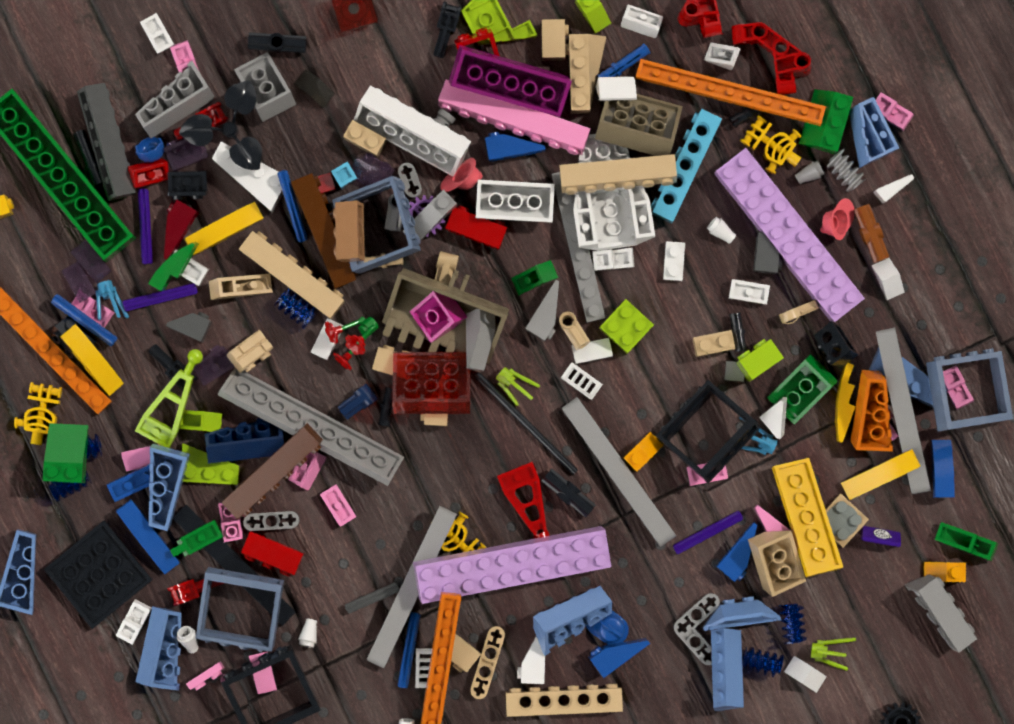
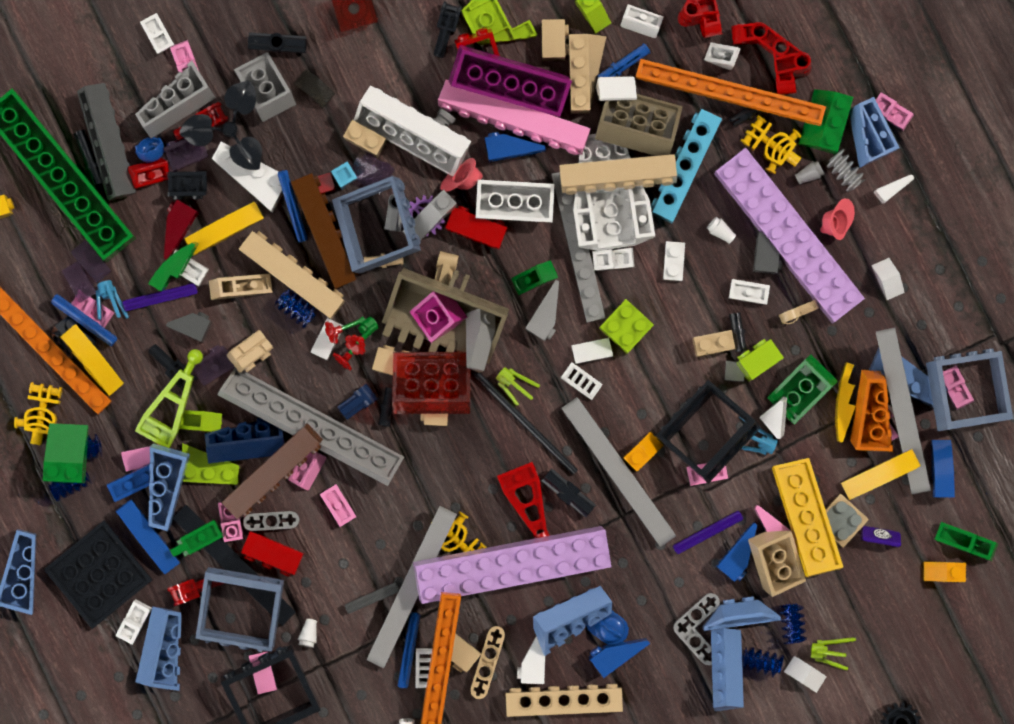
dark purple axle [138,189,153,264] -> none
white cone [177,626,198,654] -> none
bright pink plate [186,661,224,691] -> none
medium nougat brick [333,200,365,262] -> none
light grey beam [398,163,422,198] -> none
tan piece [559,312,590,351] -> none
black brick [814,321,858,369] -> none
dark orange piece [853,204,889,263] -> none
light grey wedge [905,574,977,653] -> none

